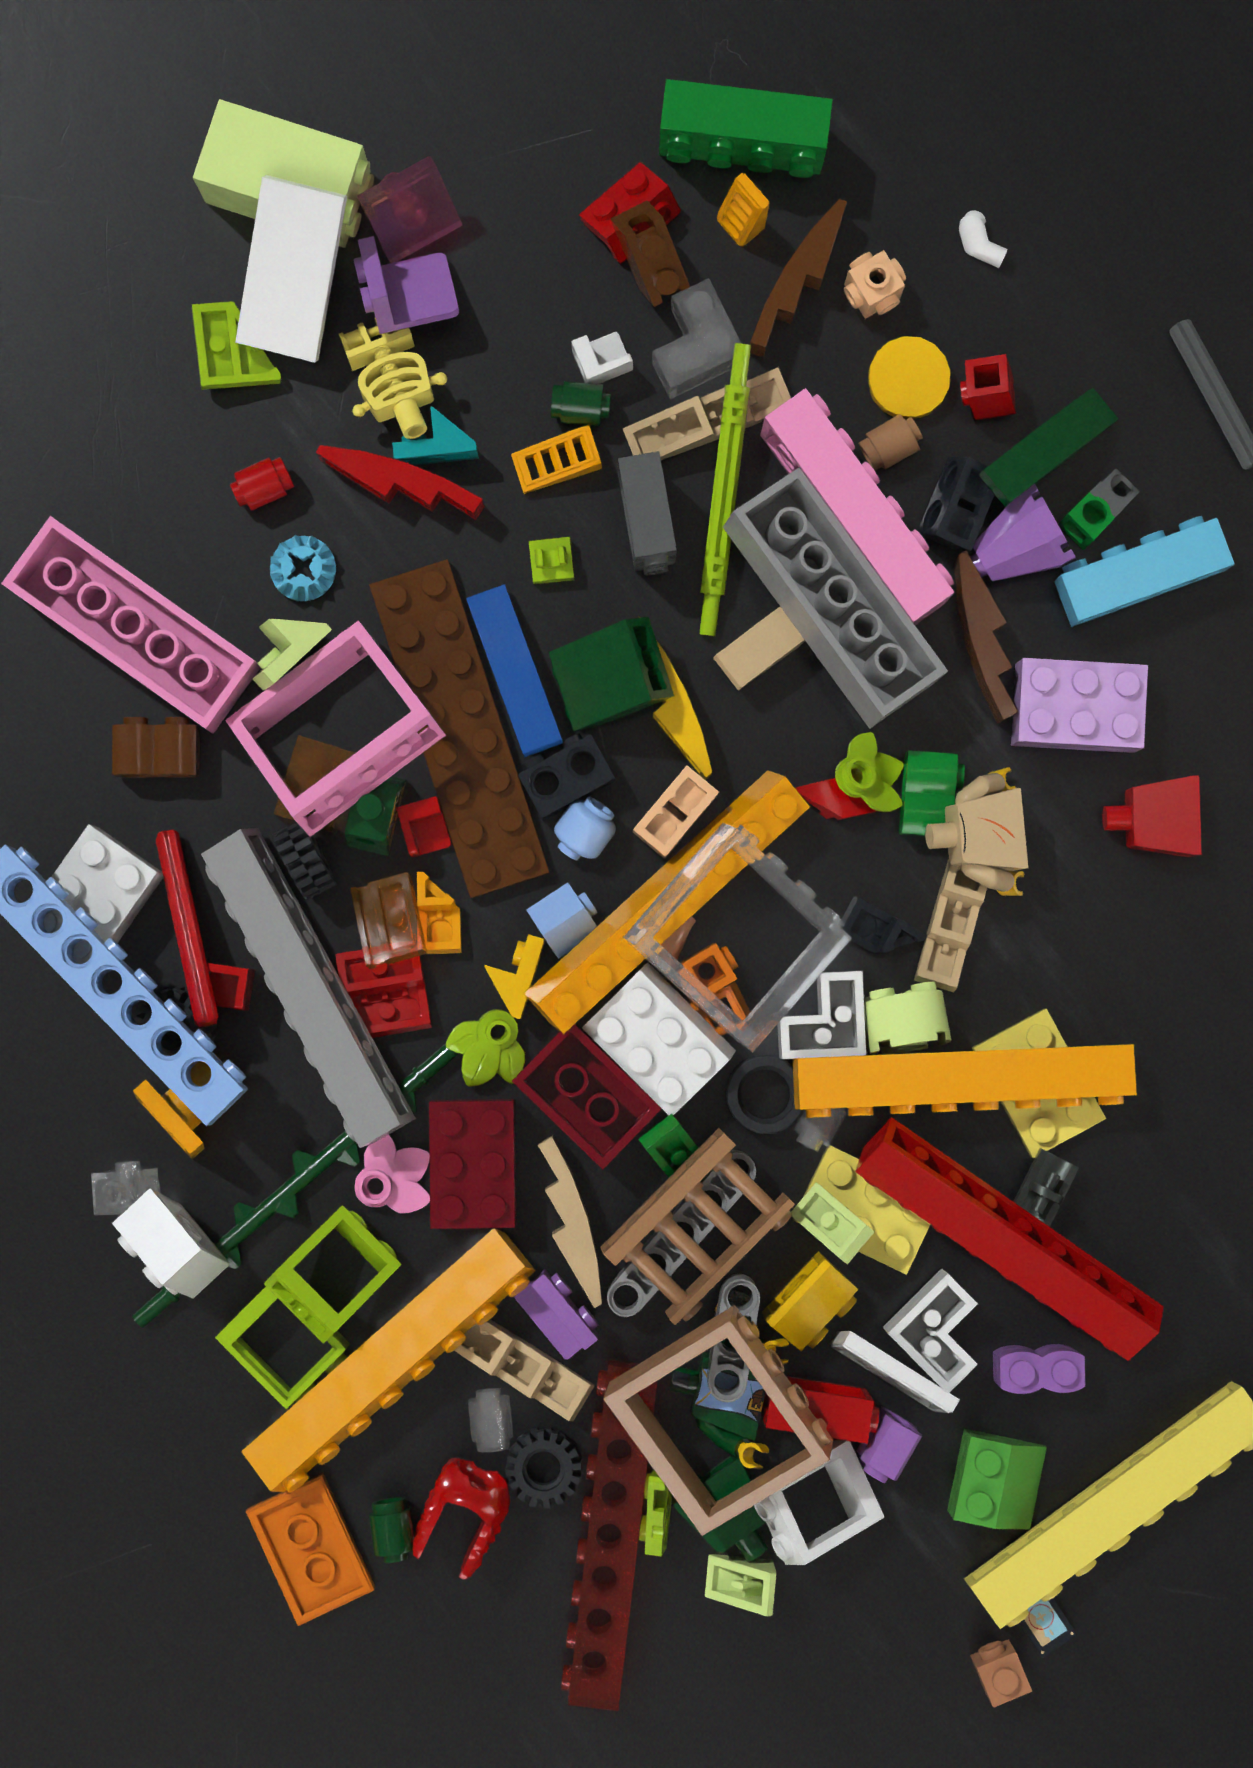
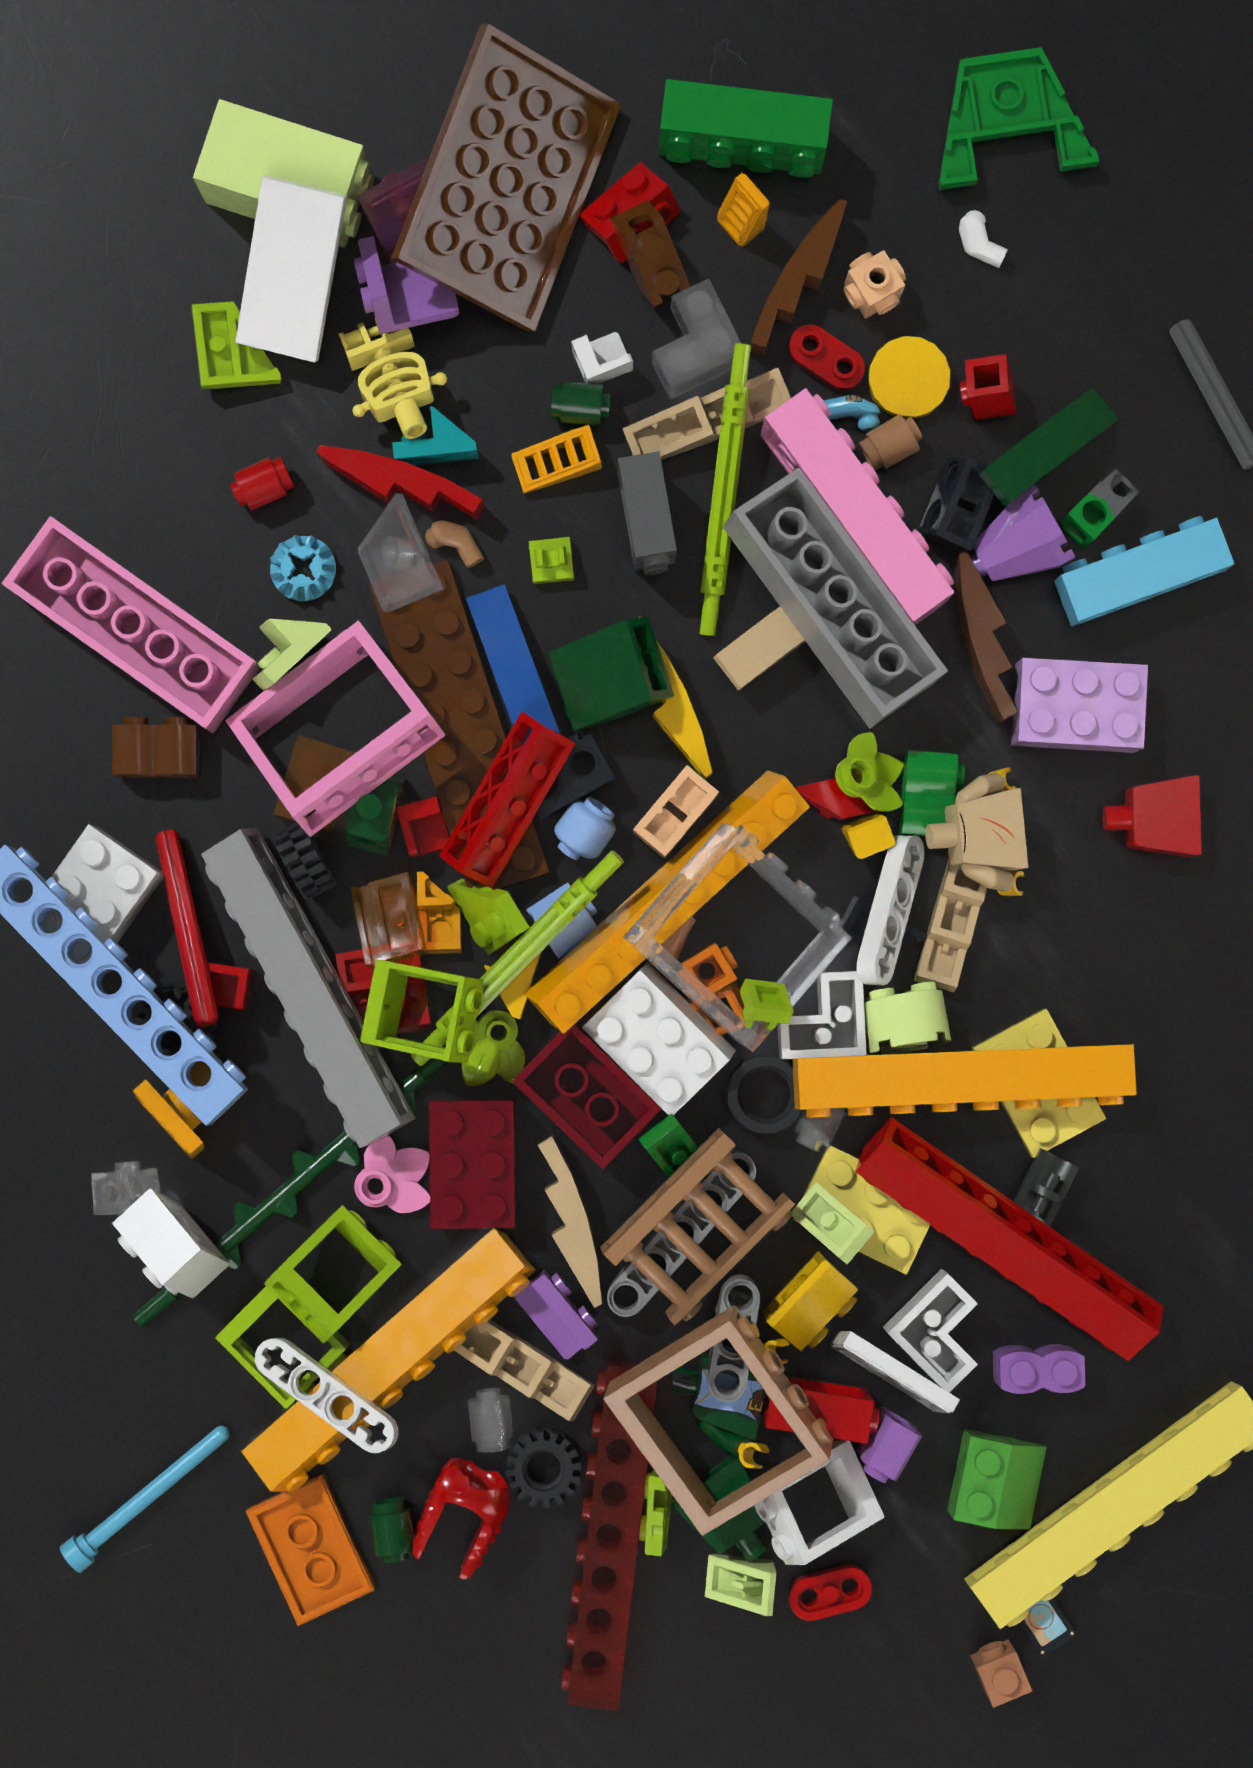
none -> medium azure piece [60,1426,230,1573]
none -> white beam [255,1338,398,1453]
none -> clear slope [357,493,443,612]
none -> lime window [360,959,484,1063]
none -> plate [391,23,621,332]
none -> lime axle [411,850,624,1066]
none -> medium nougat arm [425,520,485,568]
none -> red fence [439,711,576,889]
none -> lime wing [447,879,530,955]
none -> lime tile [740,979,794,1031]
none -> red plate [788,325,865,392]
none -> red plate [788,1564,872,1621]
none -> medium azure arm [823,395,881,432]
none -> yellow slope [841,812,895,859]
none -> white beam [857,835,924,985]
none -> green wing [938,47,1099,190]

